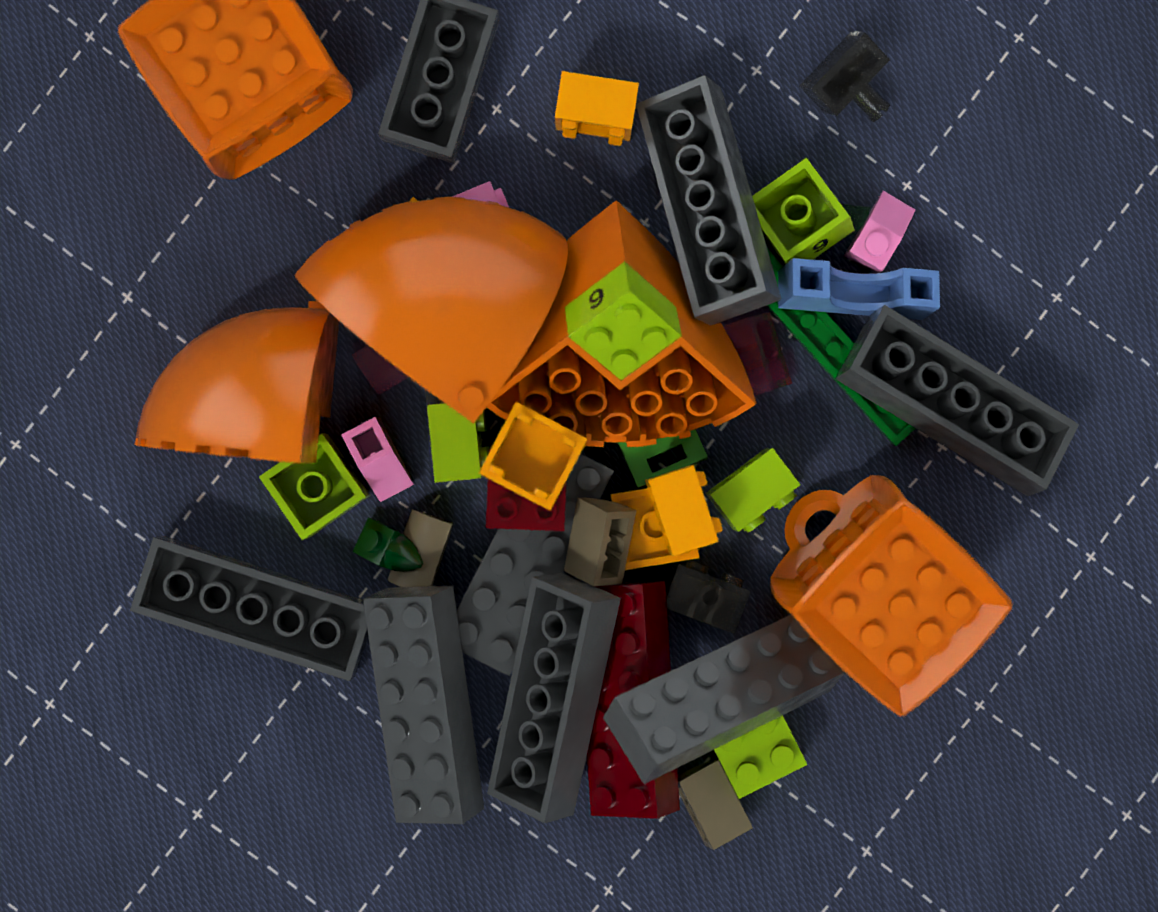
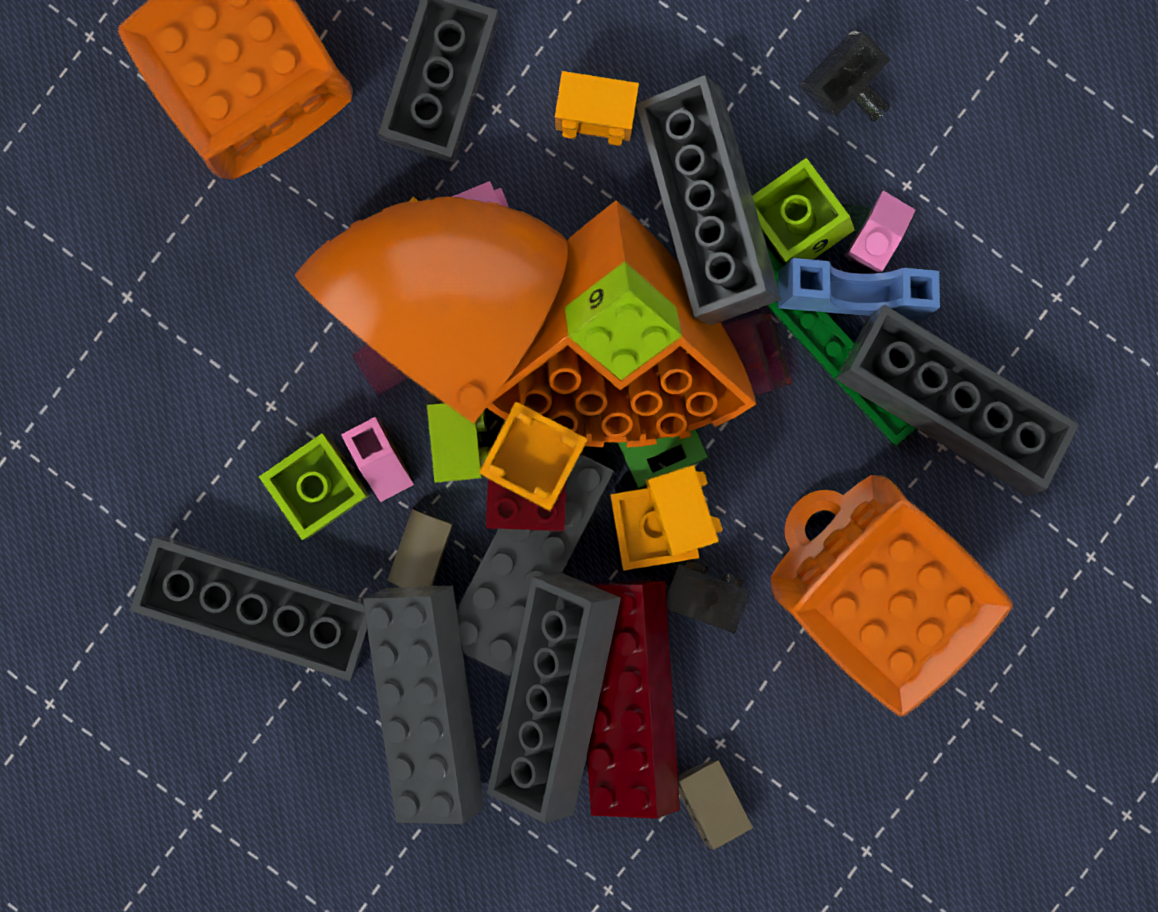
orange brick [135,301,339,463] -> none
dark green plate [352,517,423,572] -> none
dark tan brick [564,497,636,586] -> none
dark grey brick [603,614,845,784] -> none
lime brick [705,448,800,533] -> none
lime brick [714,715,807,799] -> none

